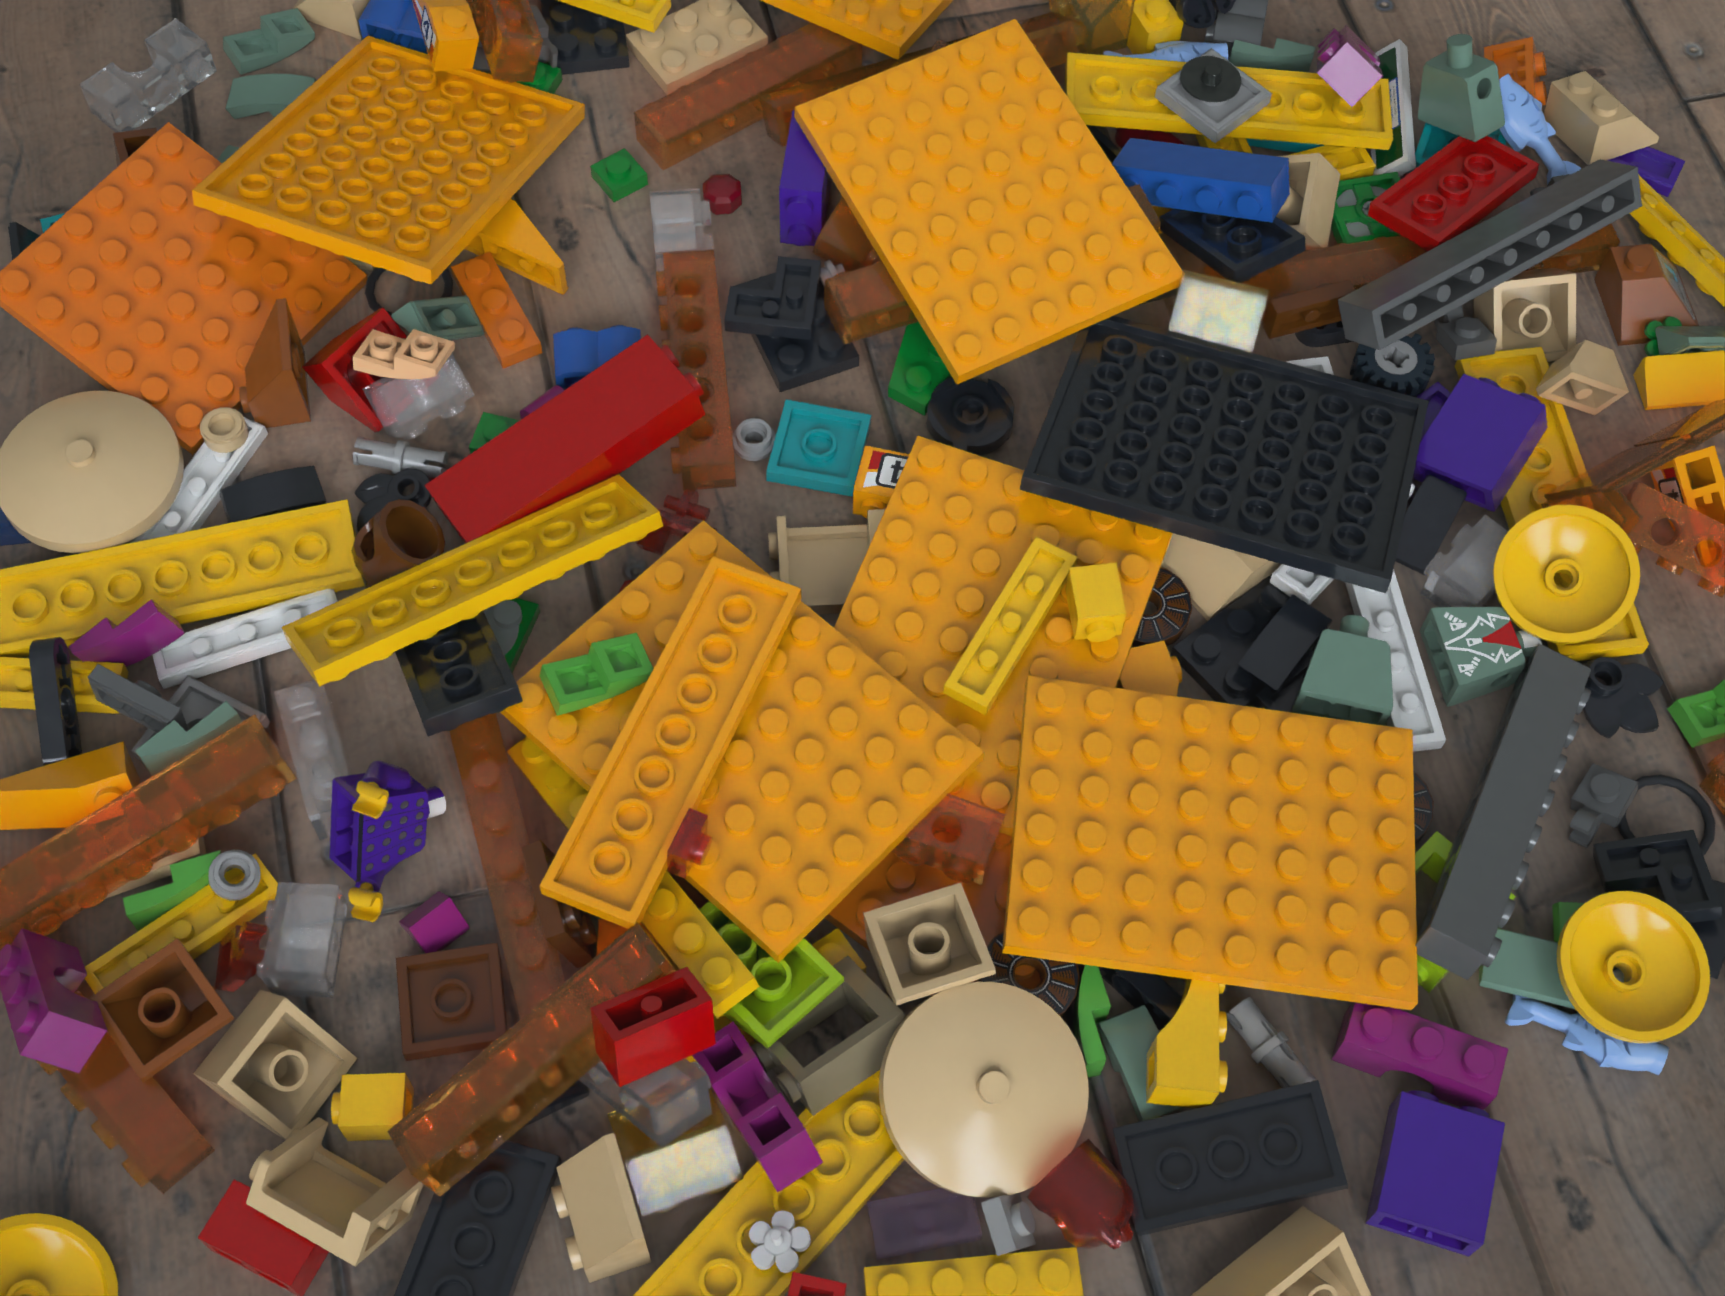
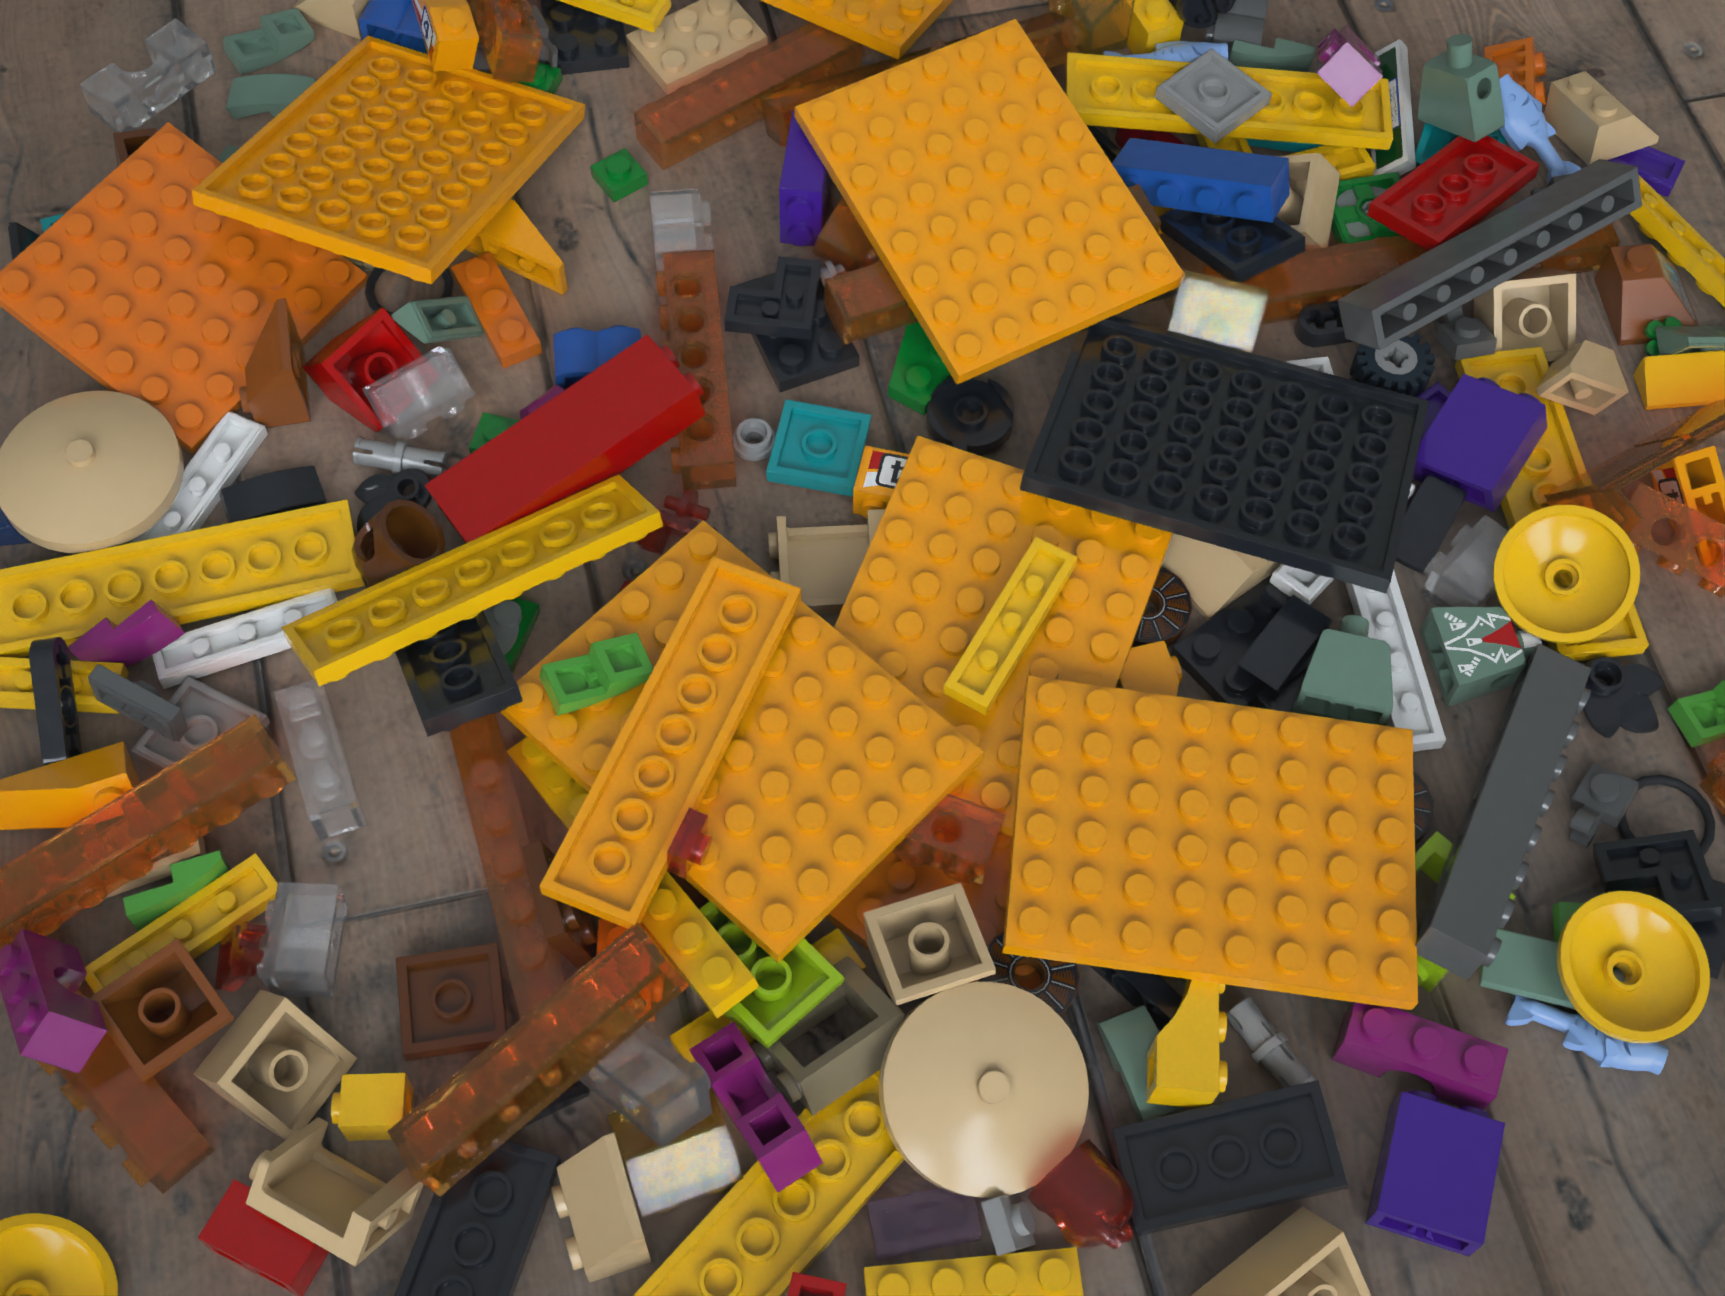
sand green slope [135,701,249,778] -> none
tan tile [200,407,249,453] -> none
light grey plate [208,850,261,901] -> none
dark purple torso [329,760,446,922] -> none
light nougat slope [353,329,455,379] -> none
magenta slope [399,891,470,953] -> none
red brick [590,967,716,1087] -> none
dark red tile [703,174,742,215] -> none
white plant [749,1211,811,1273] -> none
yellow brick [1065,562,1126,642] -> none
bright green slope [1073,965,1111,1078] -> none
pearl dark grey piece [1180,56,1241,103] -> none
reddish brown plate [1262,280,1355,340] -> none

